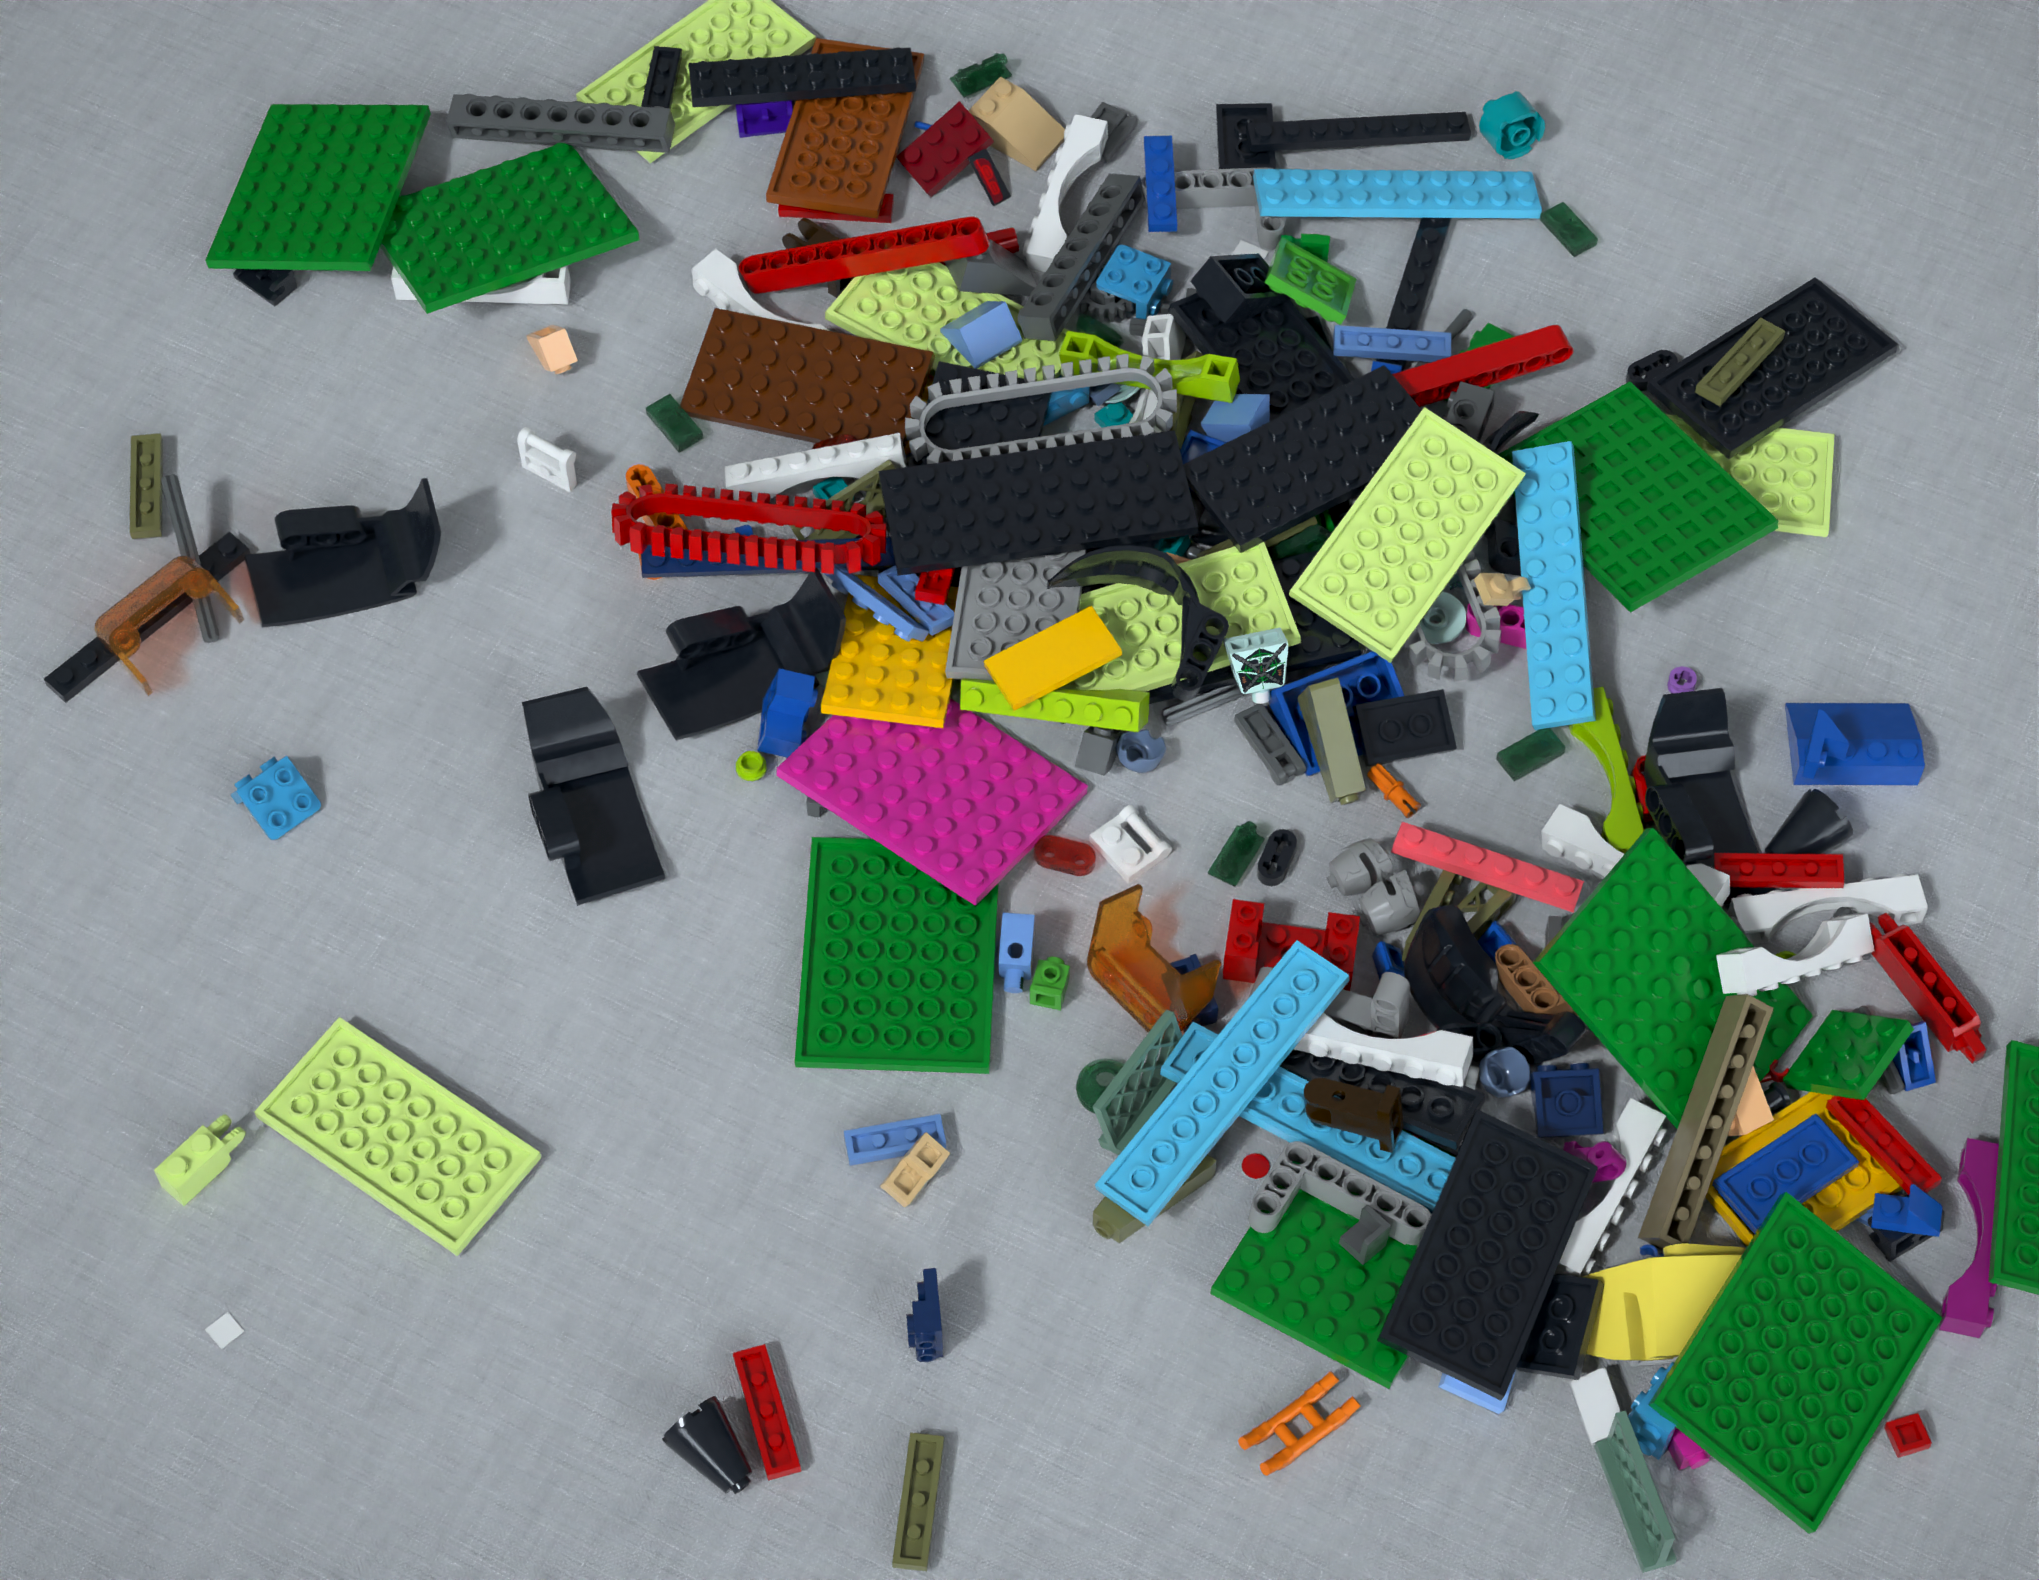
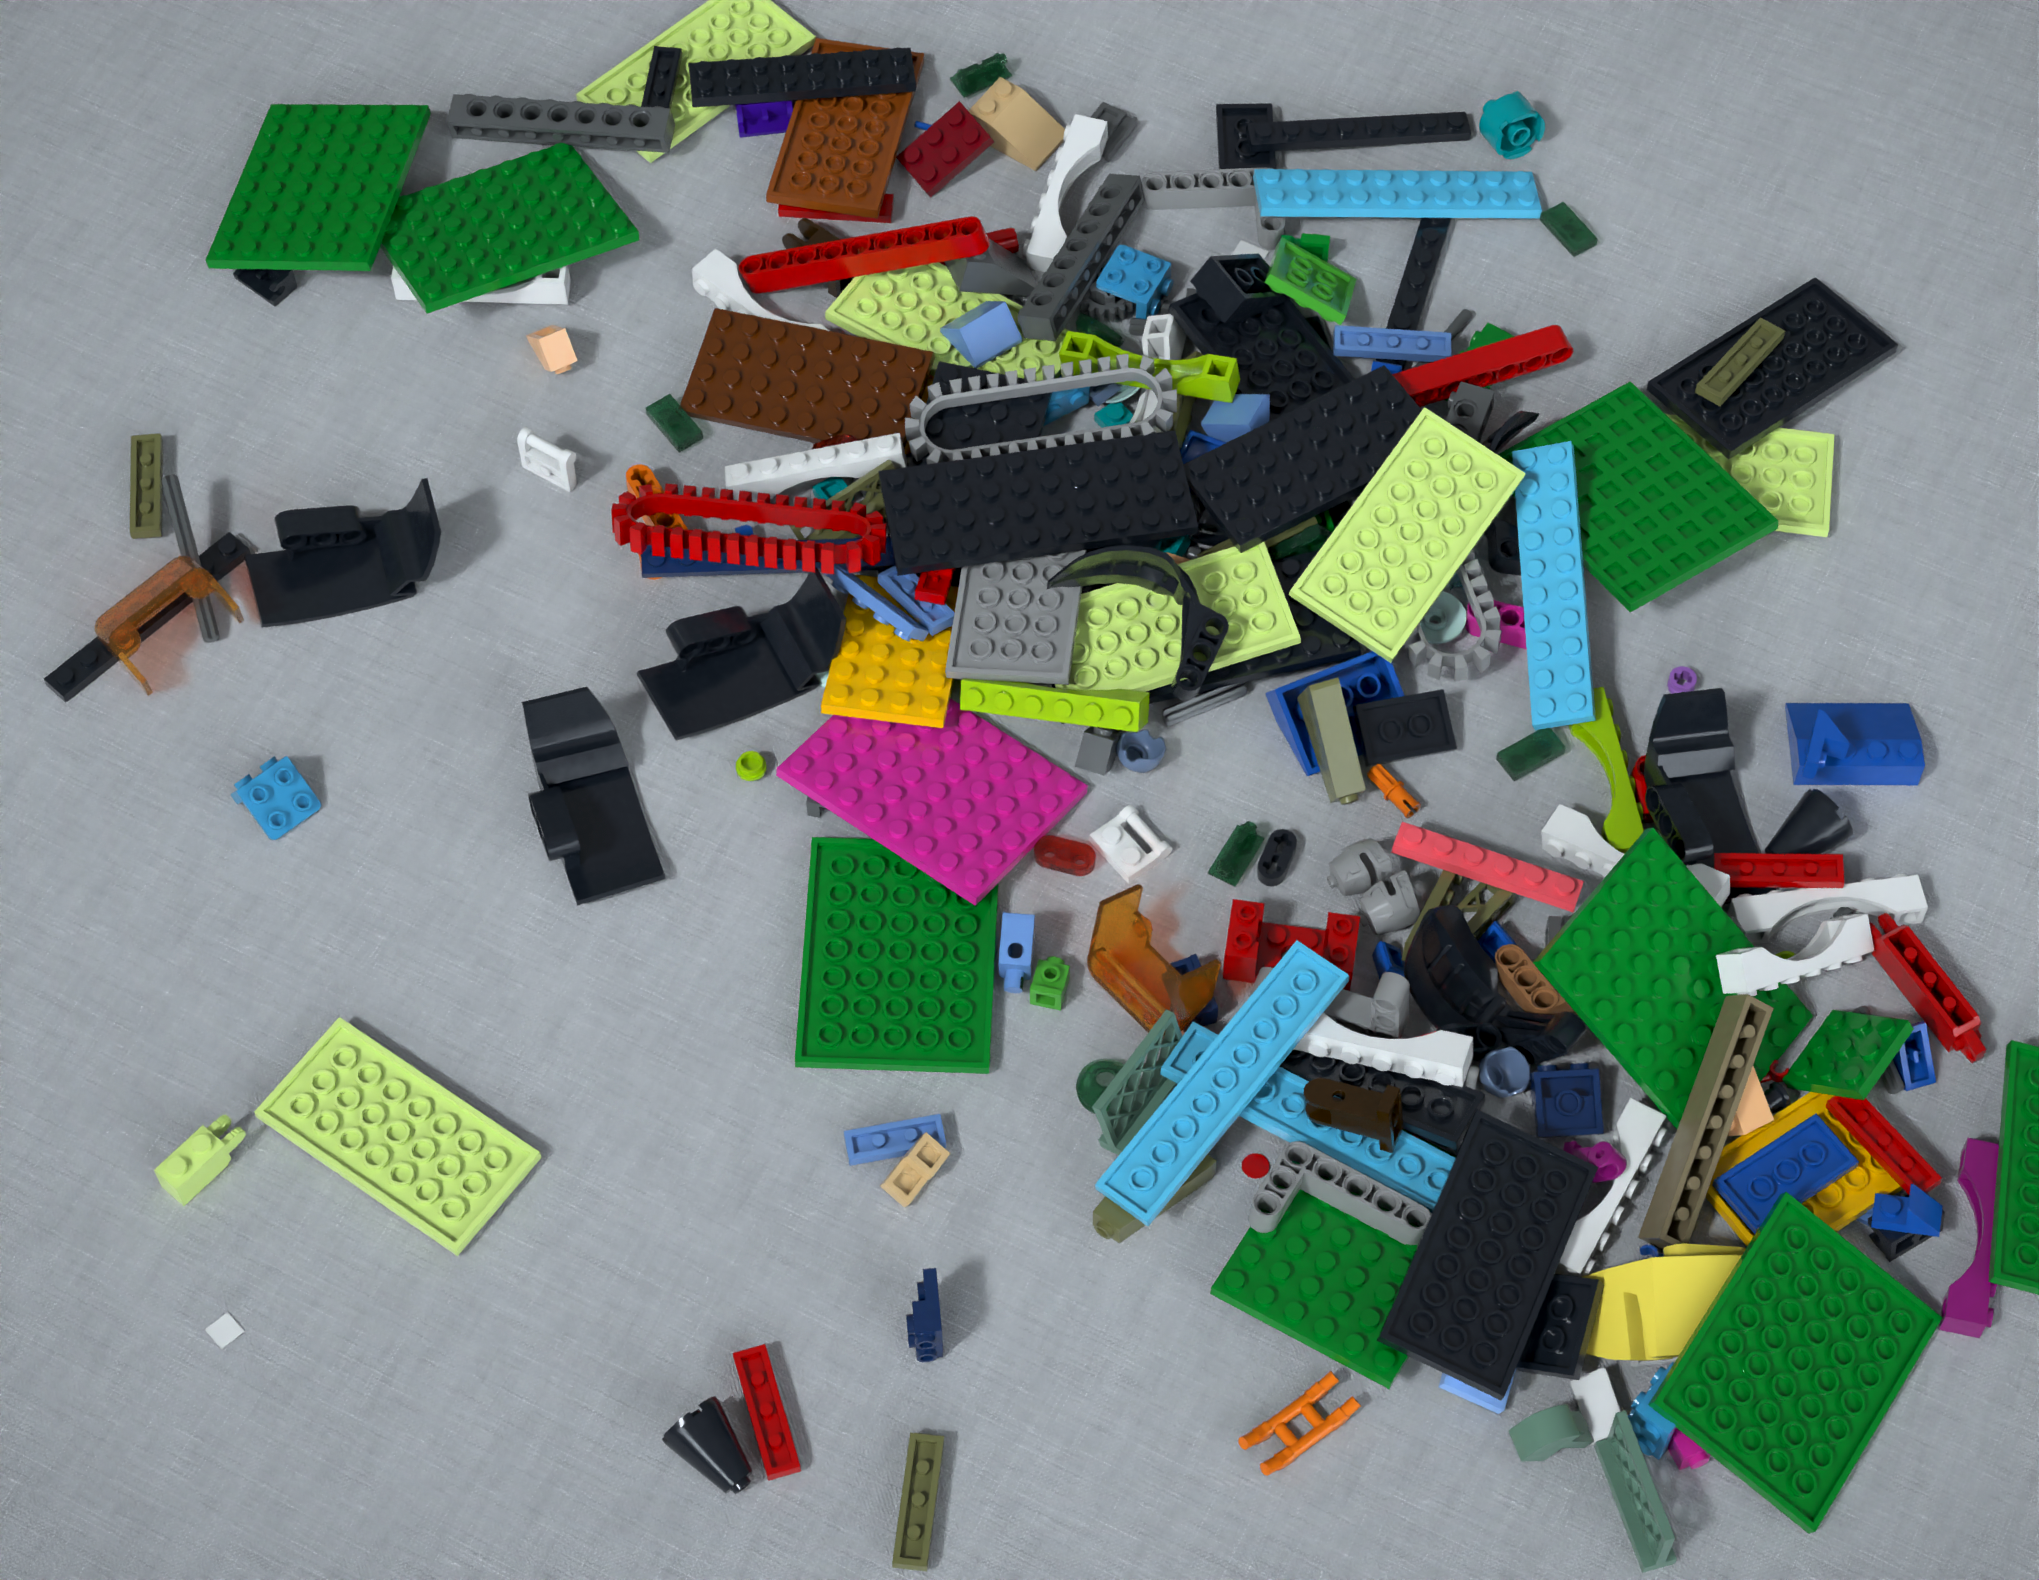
blue brick [757,668,818,758] -> none
sticker [968,149,1011,206] -> none
yellow tile [983,605,1122,711] -> none
blue plate [1143,135,1177,232] -> none
torso [1223,628,1288,704] -> none
dark grey plate [1234,704,1306,786] -> none
dark grey panel [1339,1205,1391,1265] -> none
tan plate [1474,573,1531,606] -> none
black beam [1626,350,1678,391] -> none
red plate [1884,1413,1932,1458] -> none
none -> sand green brick [1508,1404,1593,1461]

